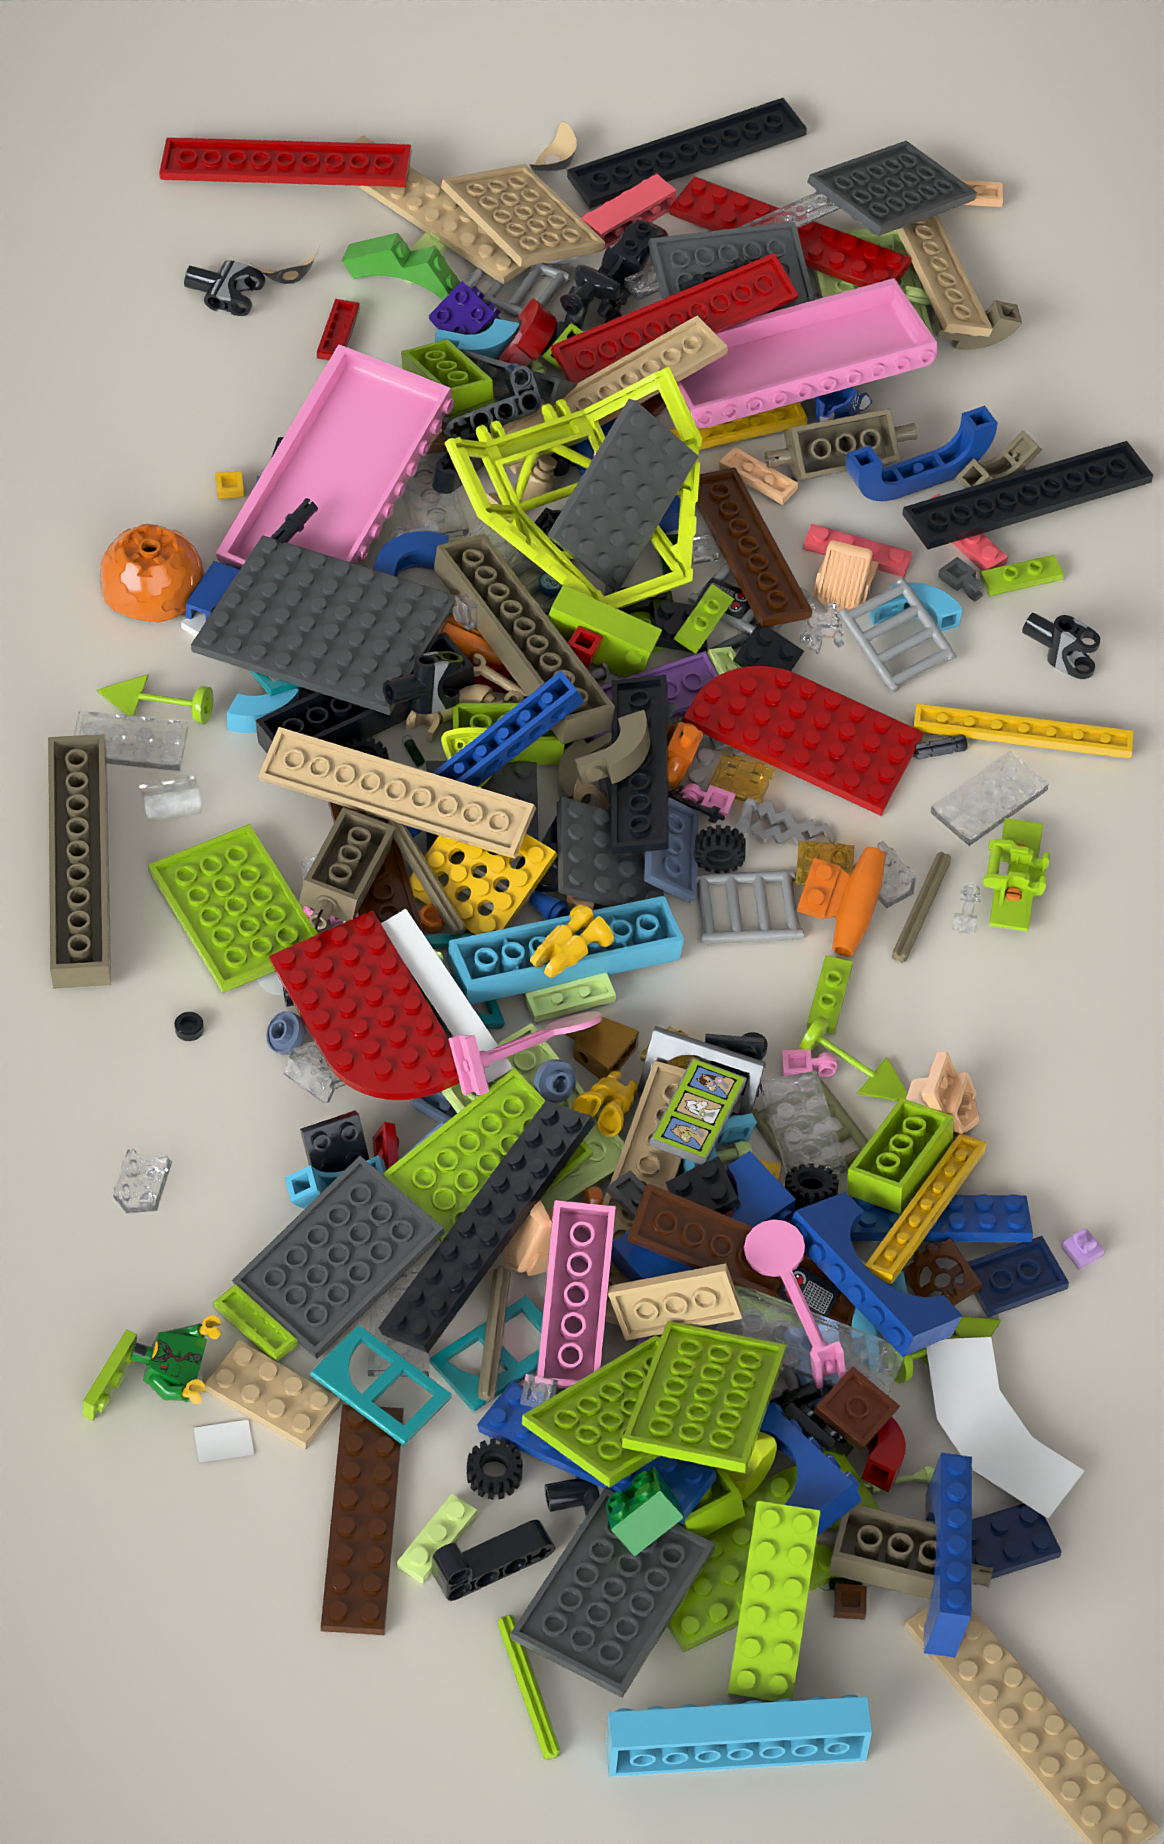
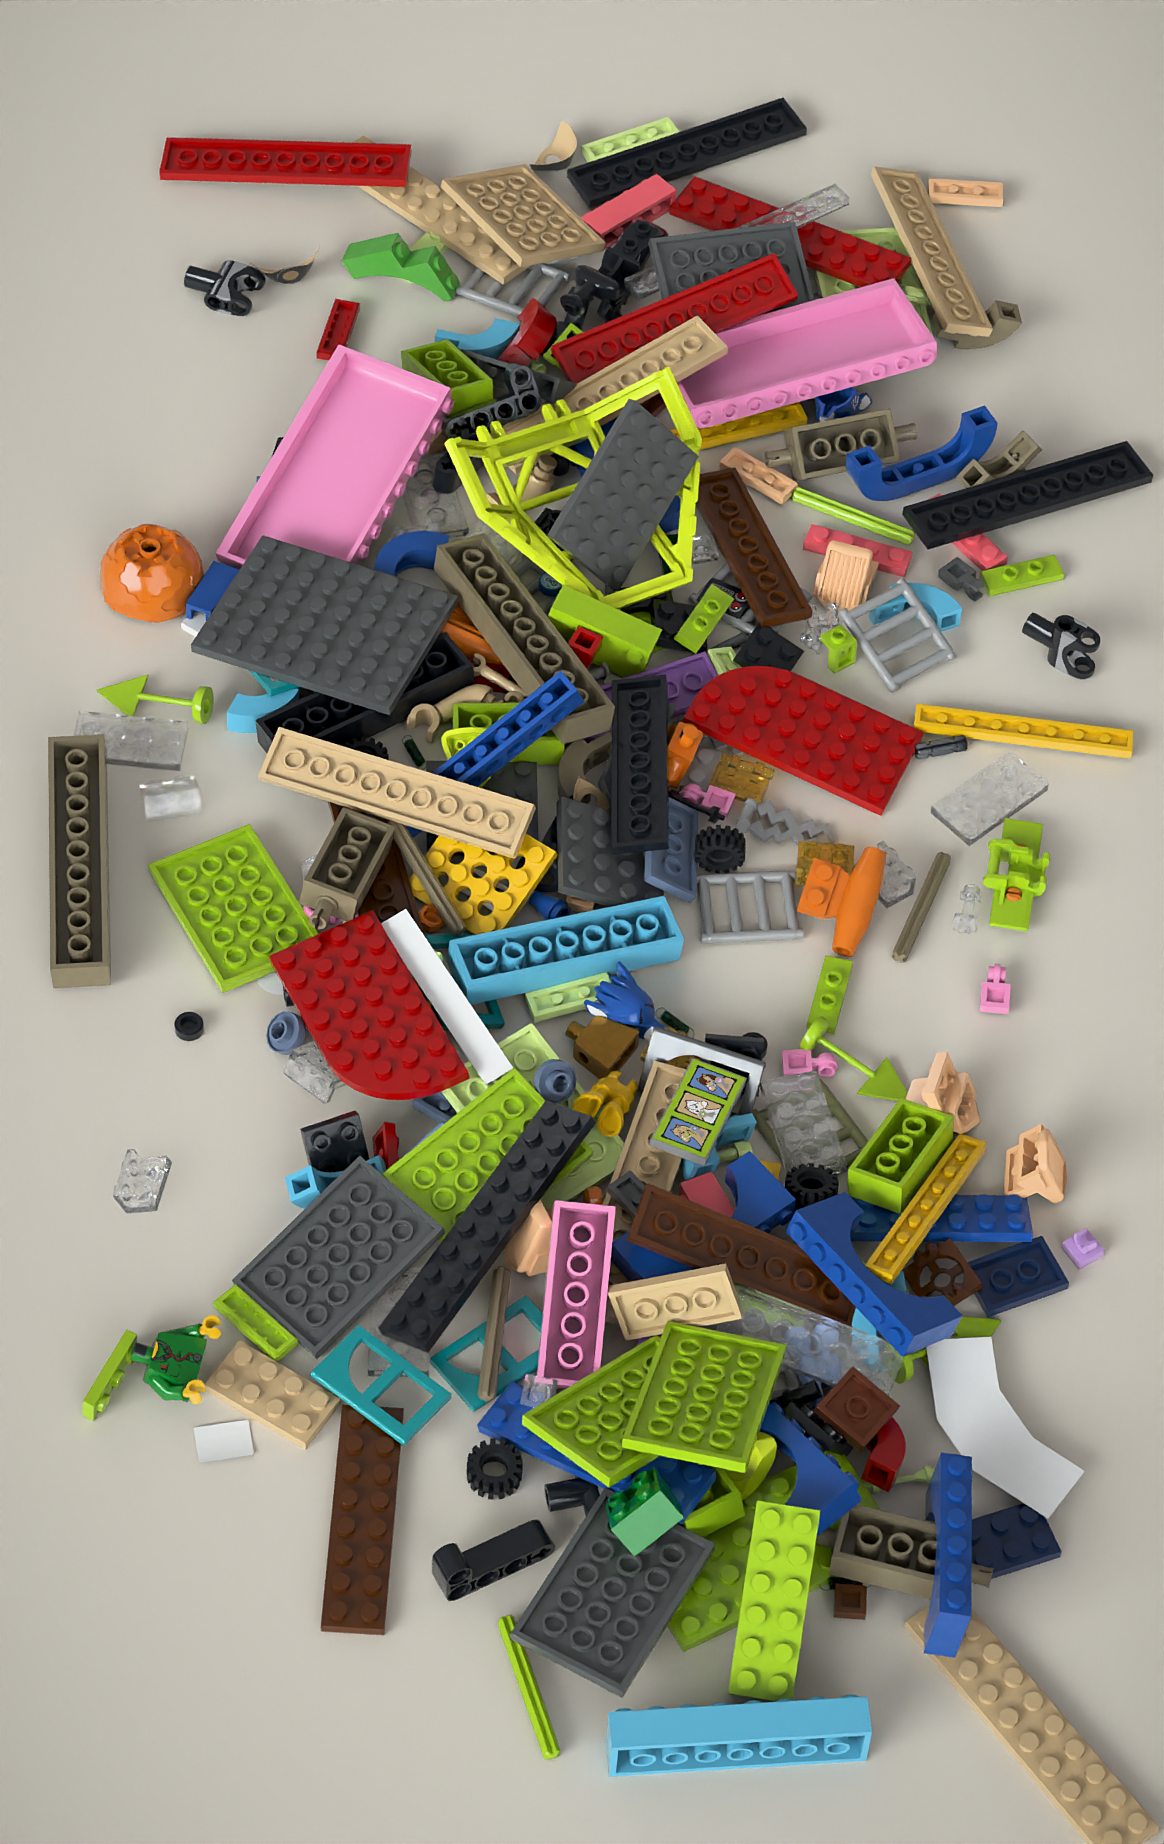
yellow plate [215,471,244,499] -> none
black pin [271,498,318,543] -> none
black connector [383,651,463,715] -> none
yellowish green plate [397,1494,477,1584] -> none
dark purple bracket [429,281,502,335] -> none
bright pink piece [449,1012,602,1095] -> none
clear plate [453,593,477,631] -> none
yellow piece [530,904,614,978] -> none
dark tan arch [575,710,650,785] -> none
black plate [665,1156,741,1214] -> none
black piece [679,258,749,291] -> none
bright pink piece [744,1220,846,1389] -> none
black sticker [778,1265,840,1323] -> none
dark grey plate [807,140,977,236] -> none
none -> yellowish green plate [581,117,680,162]
none -> blue piece [584,961,665,1041]
none -> clear green piece [656,1008,694,1038]
none -> lime axle [792,487,915,545]
none -> lime bracket [820,625,857,674]
none -> bright pink plate [980,964,1011,1014]
none -> light nougat piece [1004,1124,1067,1204]

